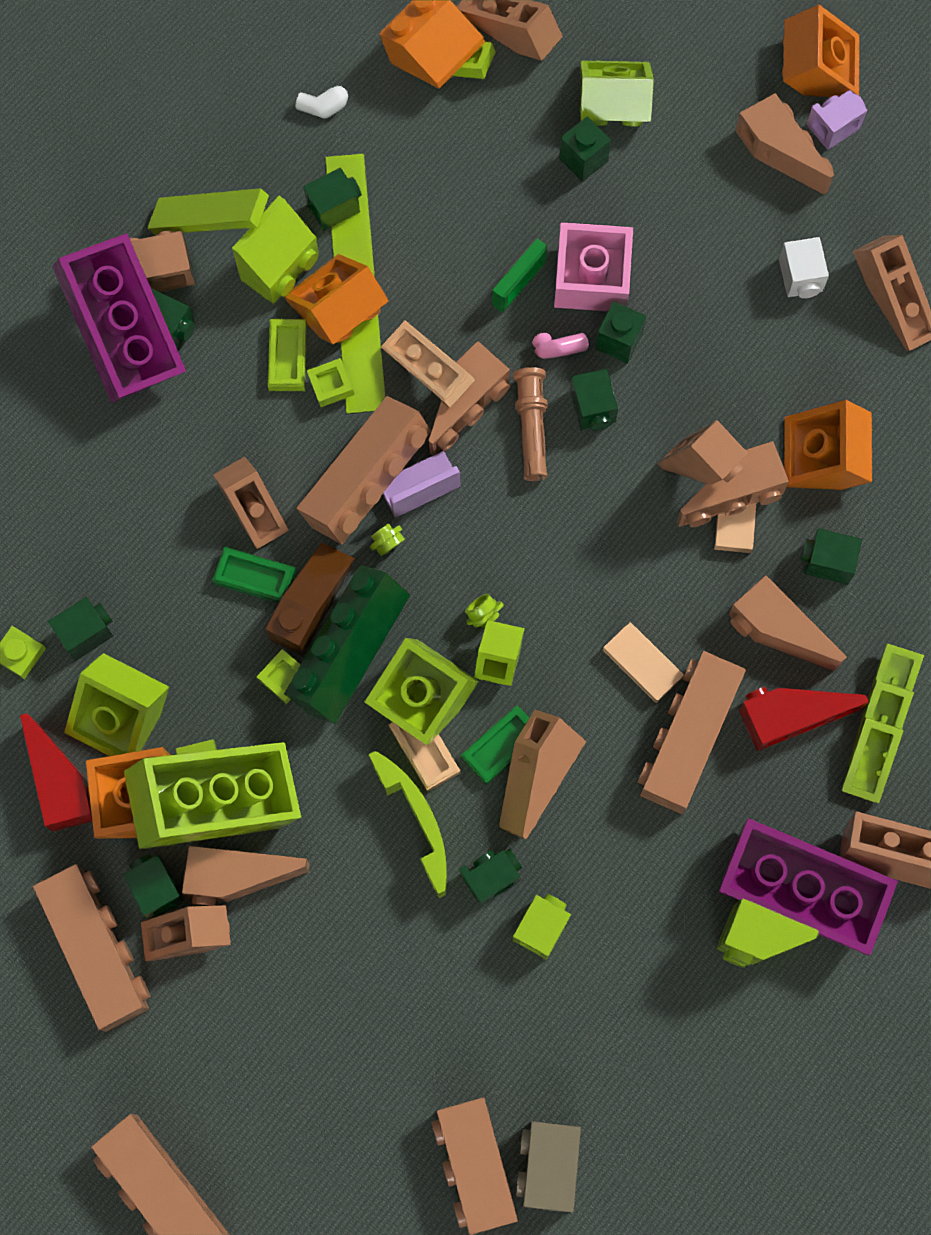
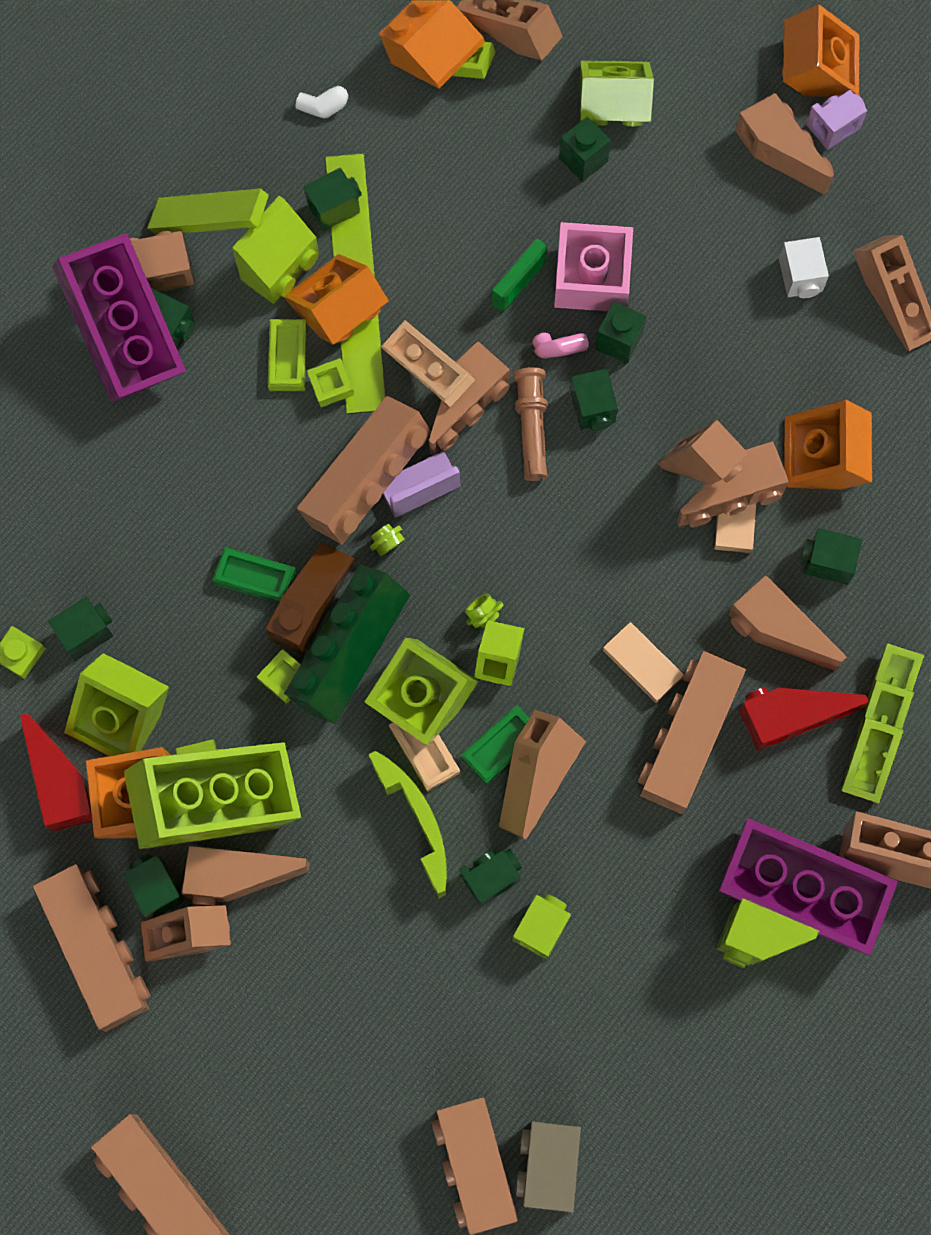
nougat slope [213,457,289,549] -> none

